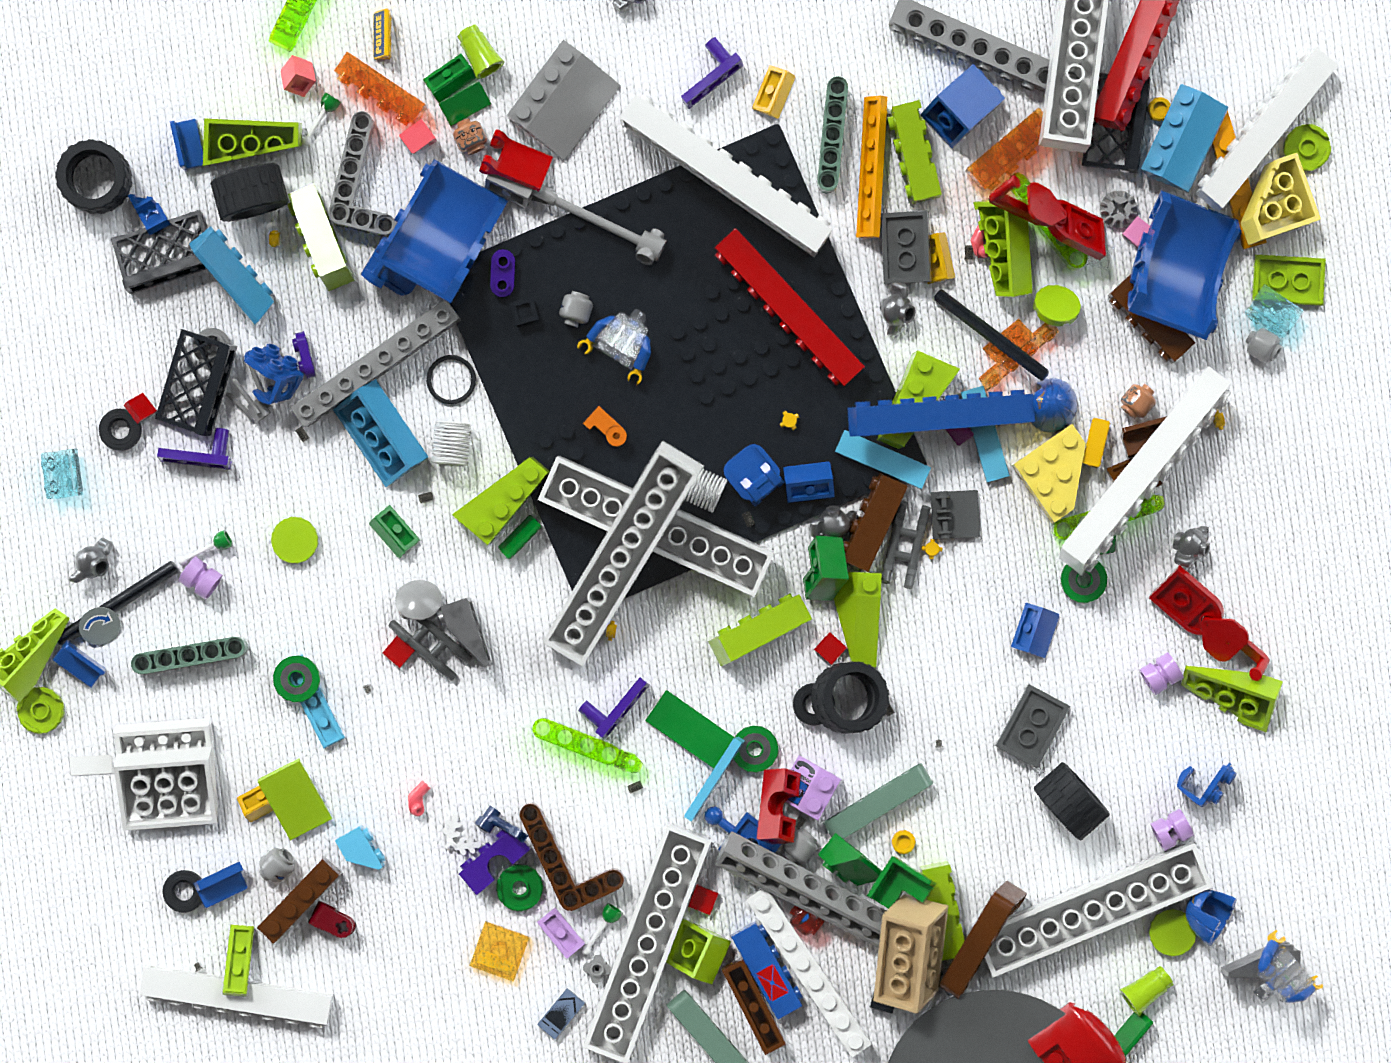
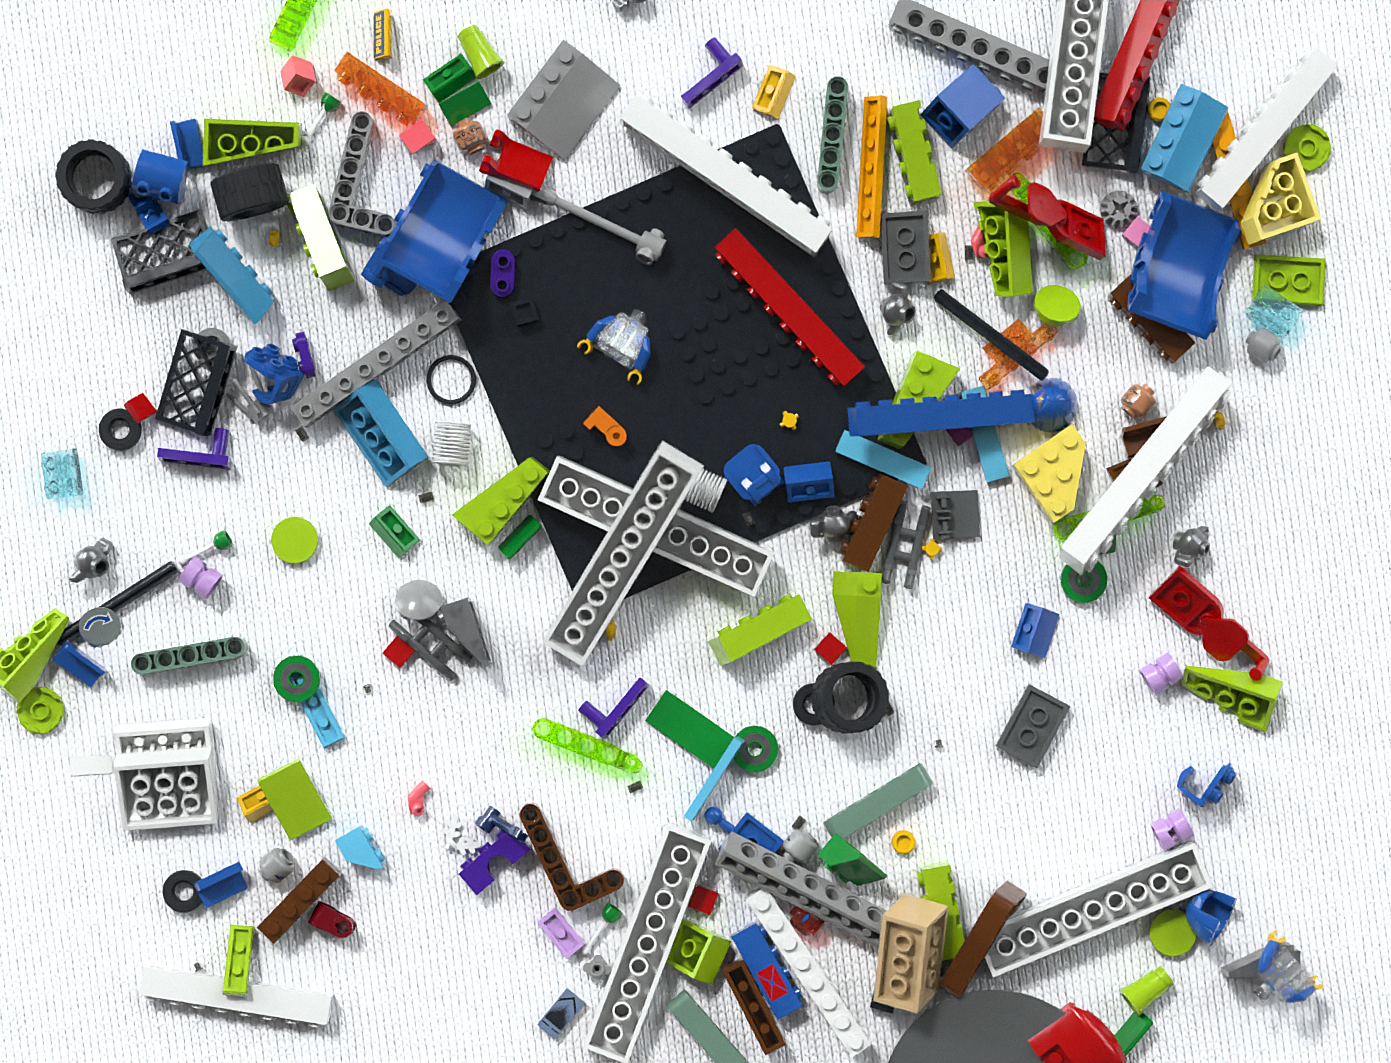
clear yellow tile [469,921,530,982] -> none
green tile [496,864,543,912] -> none
light grey head [559,291,593,328] -> none
red arch [757,768,801,844] -> none
lavender slope [786,755,841,820] -> none
green panel [803,536,849,601] -> none
green panel [867,855,937,909] -> none
black tyre [1034,762,1110,841] -> none
yellow slope [1082,418,1110,468] -> none
none -> blue brick [132,149,188,205]

